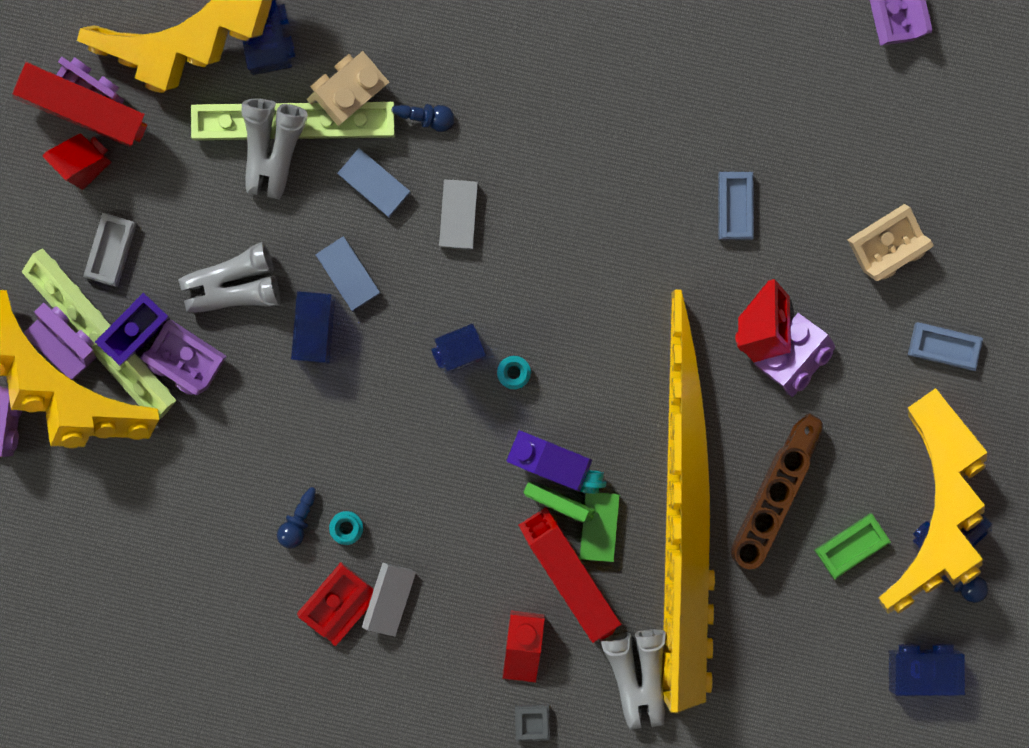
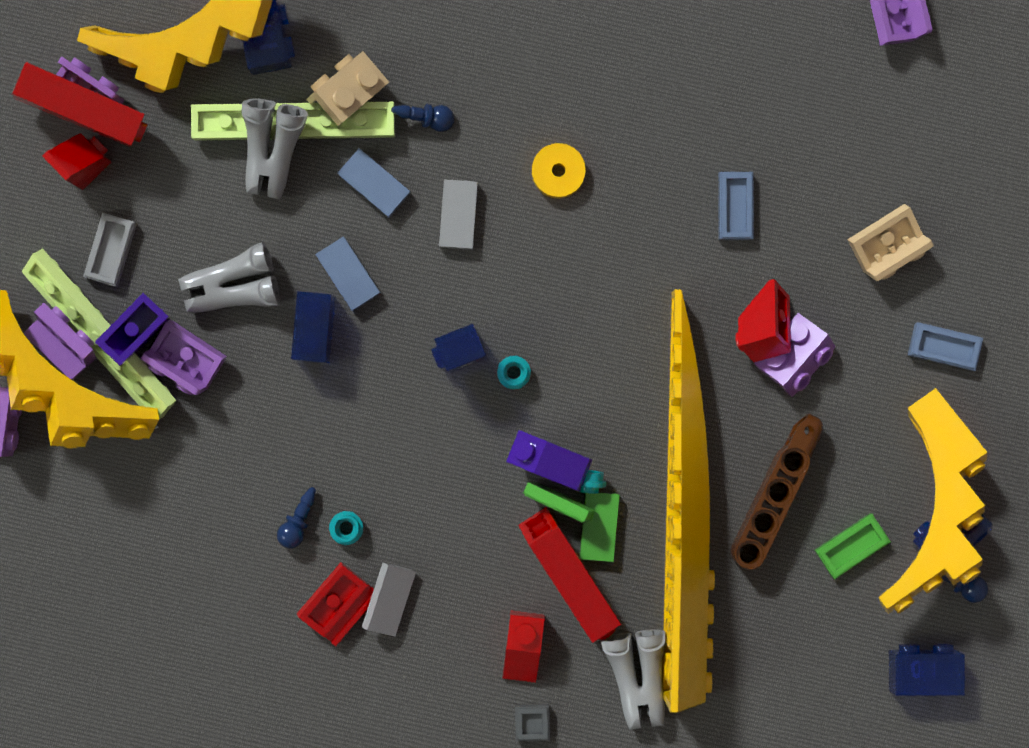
none -> yellow piece [532,143,586,199]

